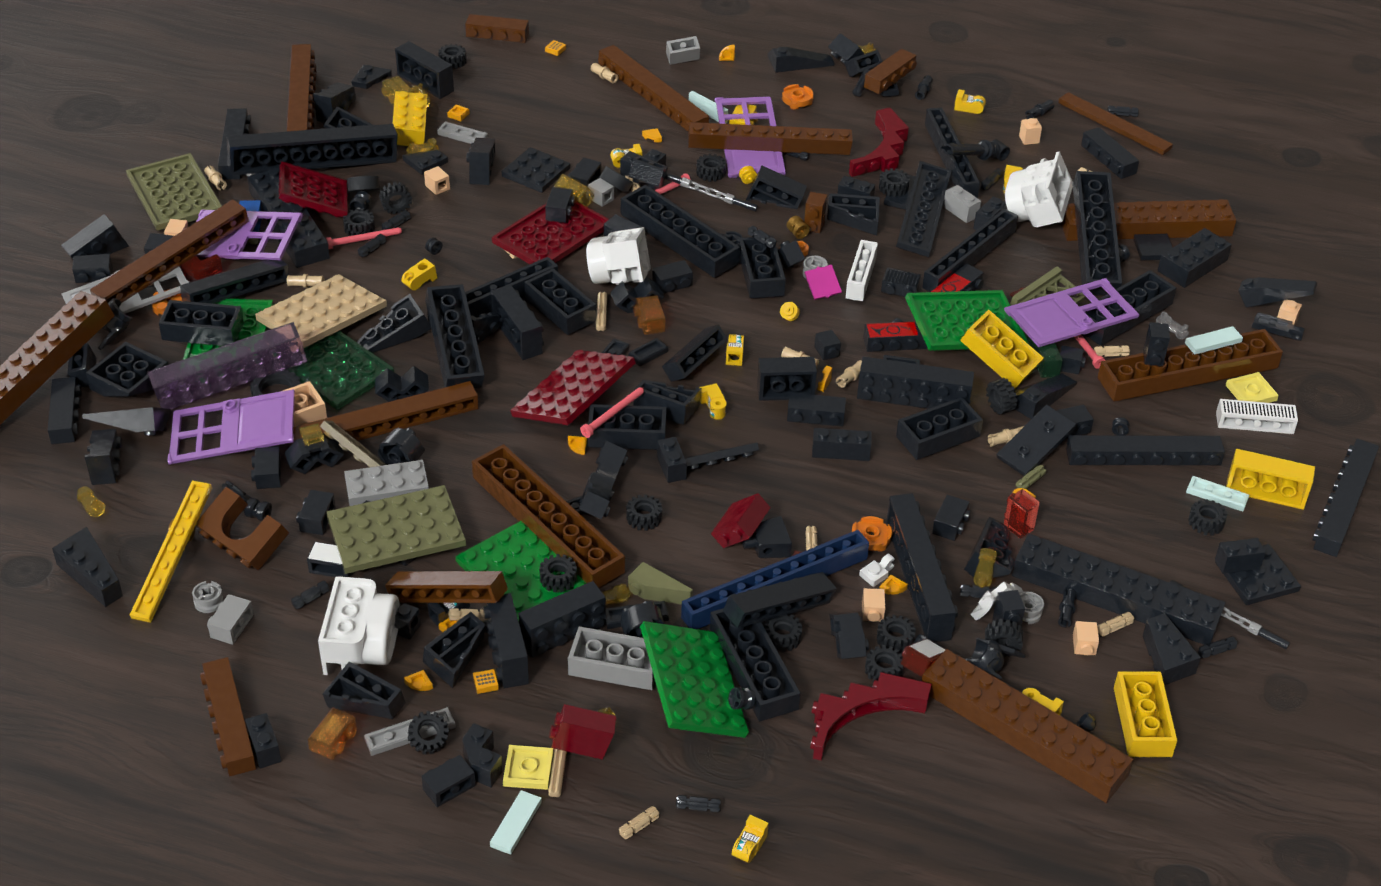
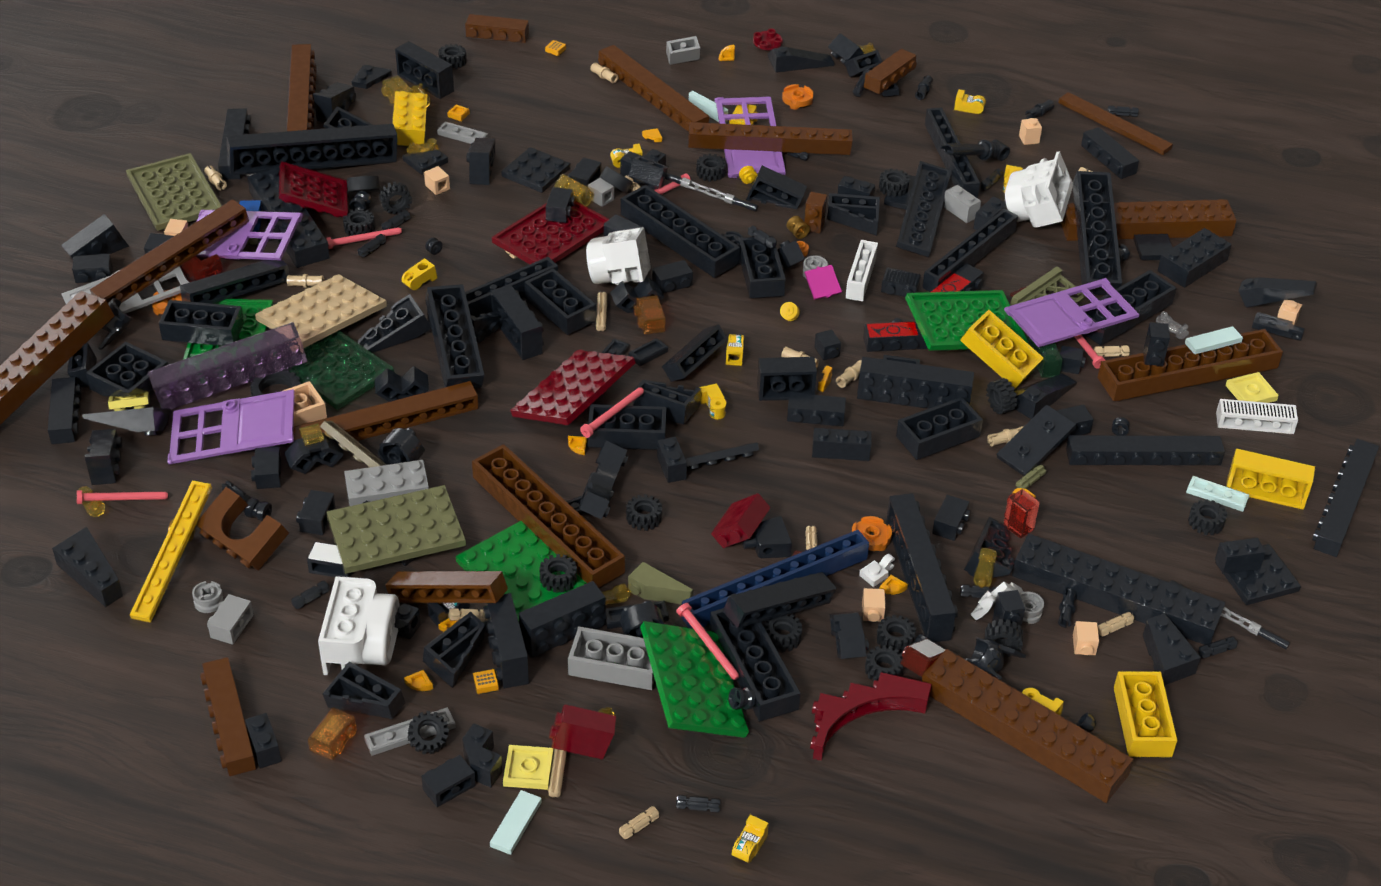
dark red arch [849,107,909,177] -> none
none -> coral bar [77,490,168,504]
none -> light yellow plate [108,392,149,411]
none -> coral bar [676,603,739,680]
none -> dark red dish [753,28,783,50]

